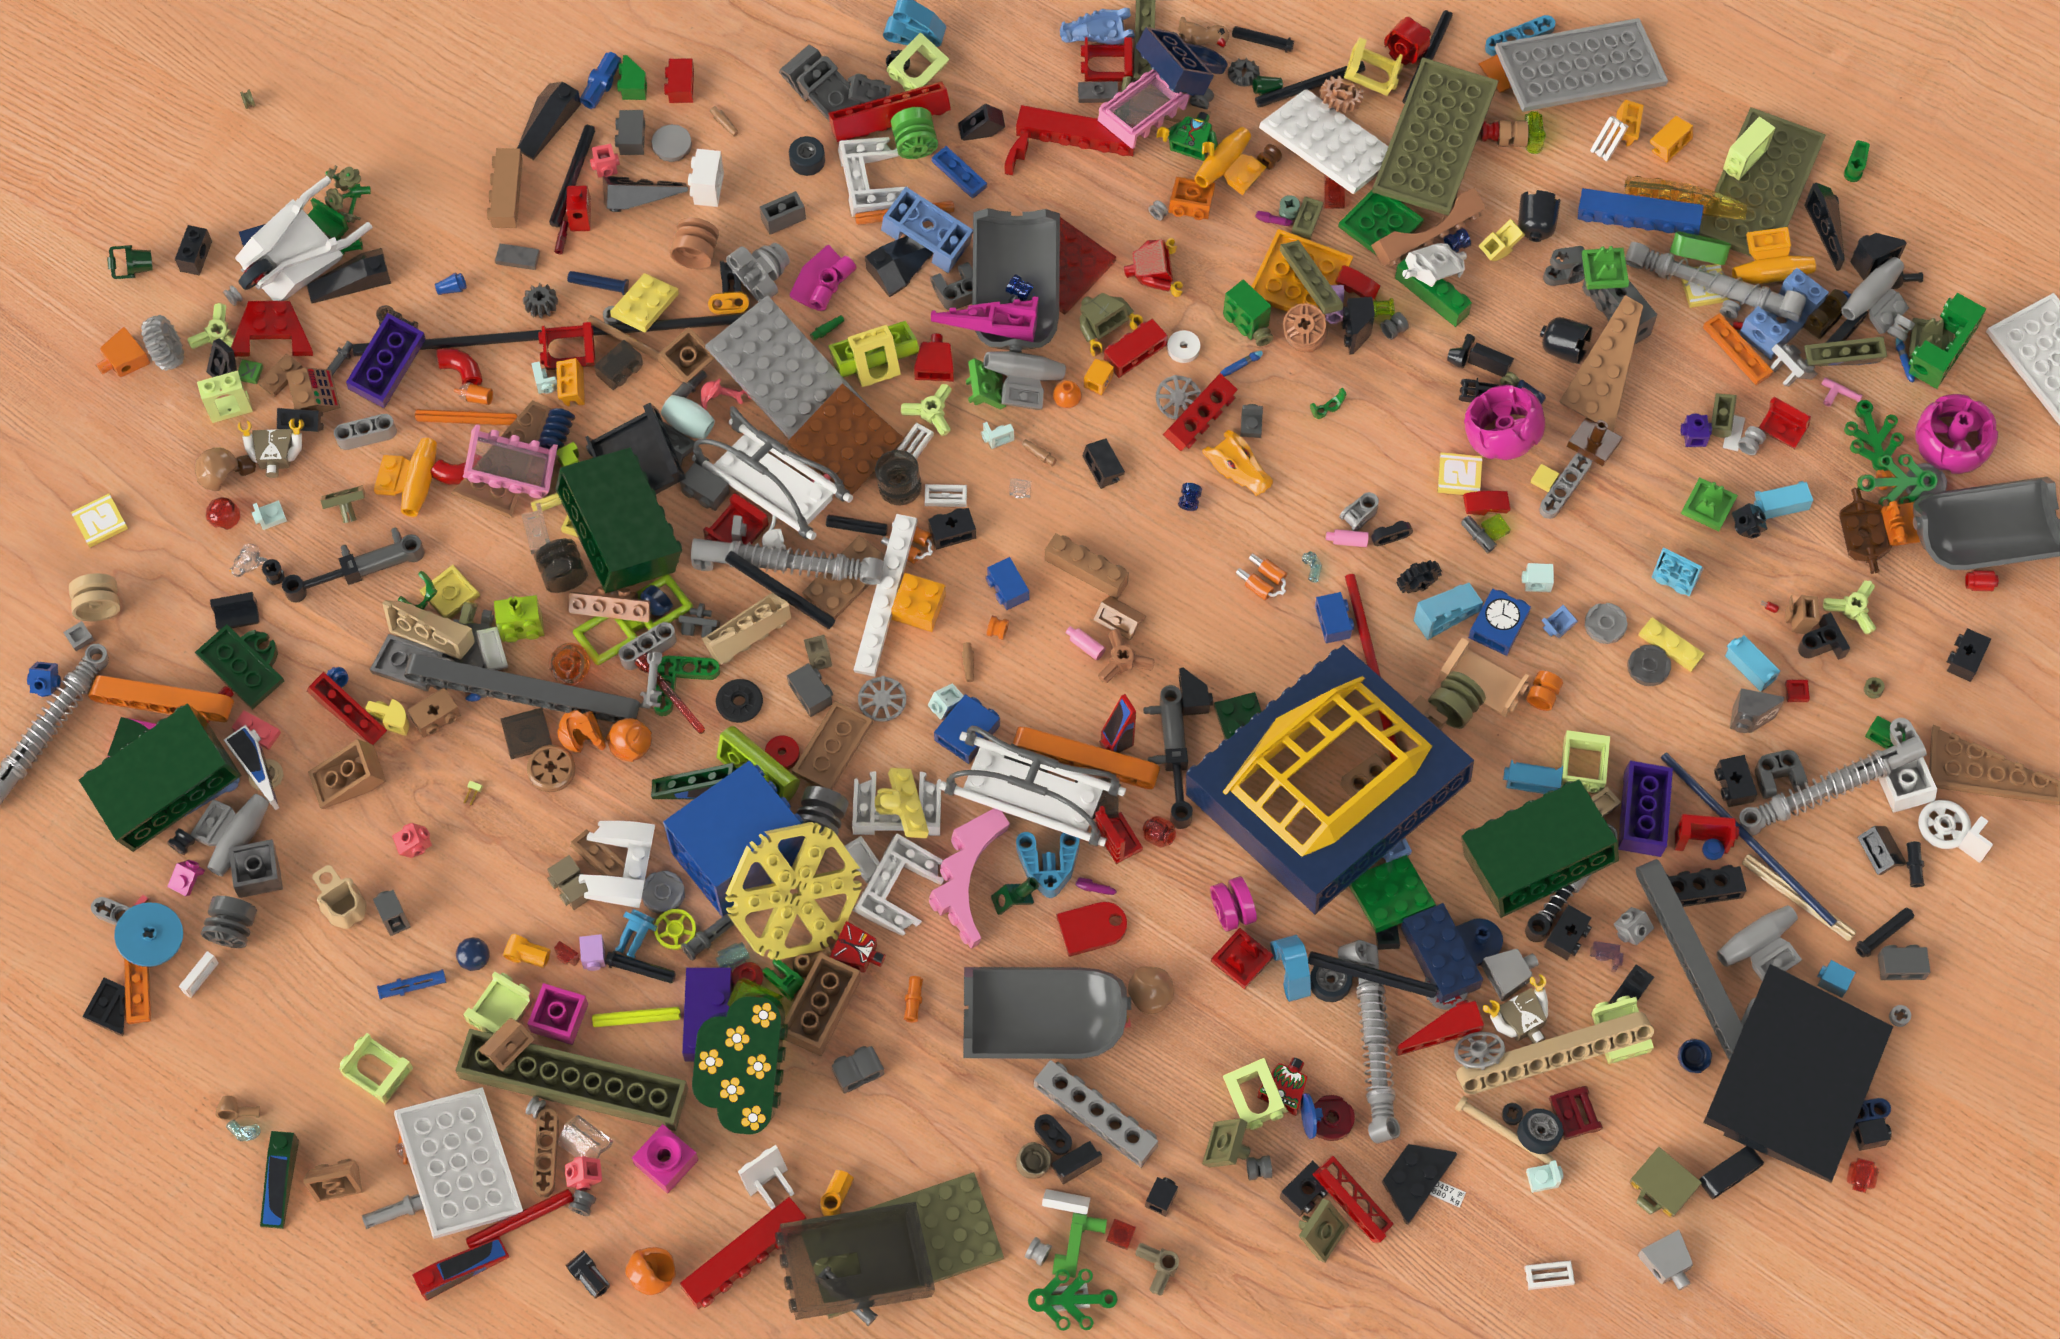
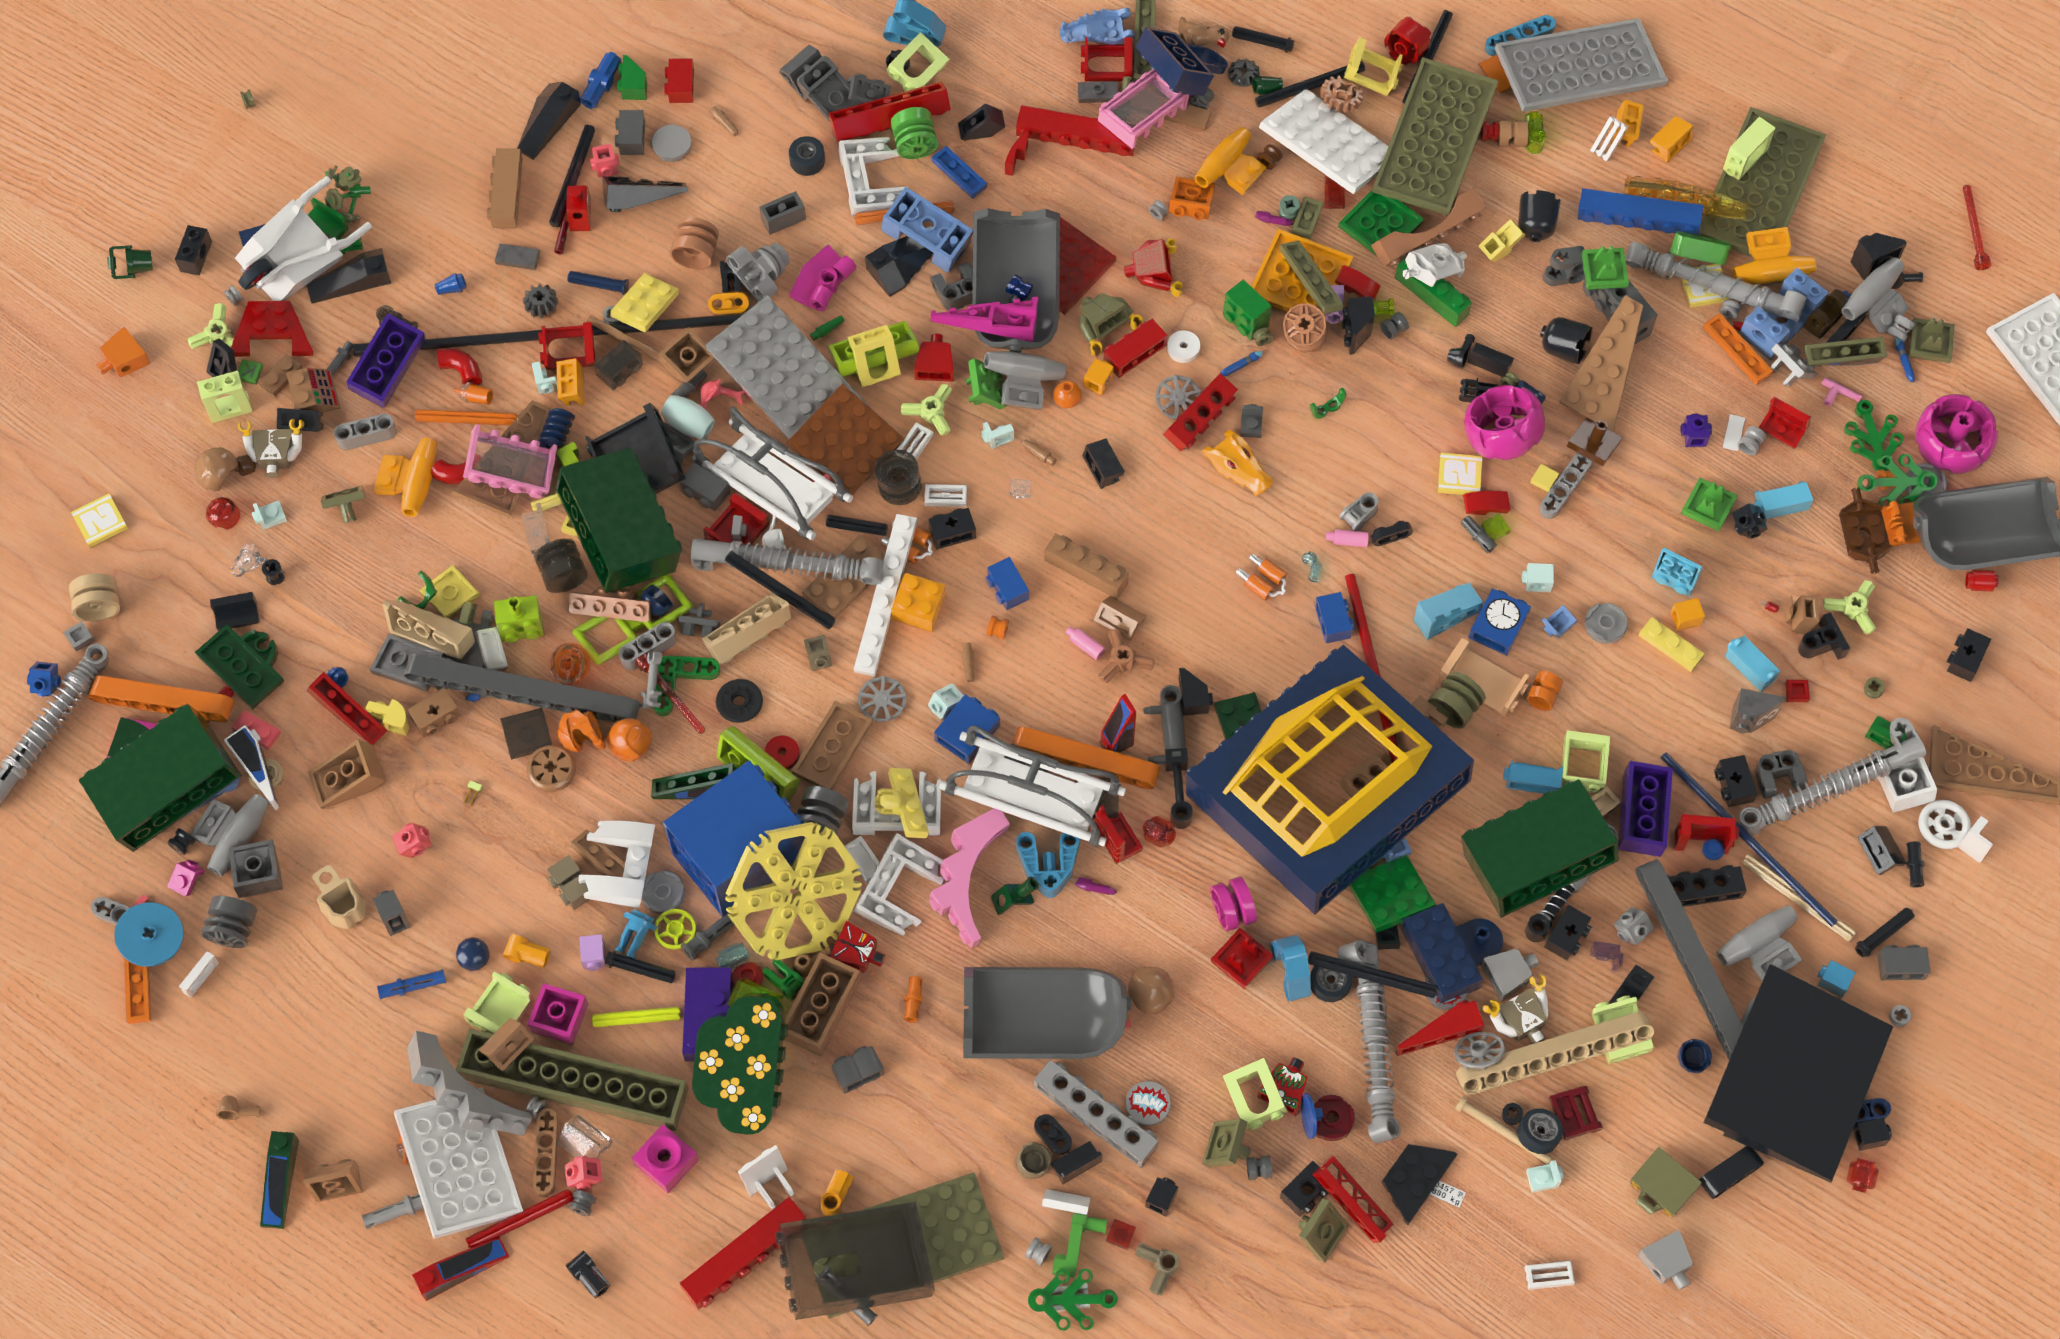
black wing [82,977,125,1036] -> none
light grey gear [141,315,184,371] -> none
clear light blue arm [226,1119,261,1141] -> none
piece [282,528,424,603] -> none
yellowish green panel [339,1033,413,1104] -> none
clear red plate [554,941,580,966] -> none
orange piece [625,1247,676,1295] -> none
white brick [688,149,724,207] -> none
dark grey brick [787,663,833,717] -> none
red tile [1056,902,1127,957] -> none
green torso [1156,112,1218,161] -> none
clear blue wheel [1178,483,1202,511] -> none
black gear [1396,560,1442,594] -> none
clear blue wheel [1443,228,1471,253] -> none
flat silver tile [1628,645,1671,686] -> none
olive brick [1711,393,1737,438] -> none
black wedge [1804,183,1845,271] -> none
green piece [1844,140,1870,182] -> none
green plate [1908,293,1986,389] -> none
none -> light grey arch [407,1031,532,1136]
none -> tile [1125,1081,1171,1127]
none -> light orange panel [1670,598,1705,631]
none -> clear red piece [1963,185,1991,270]

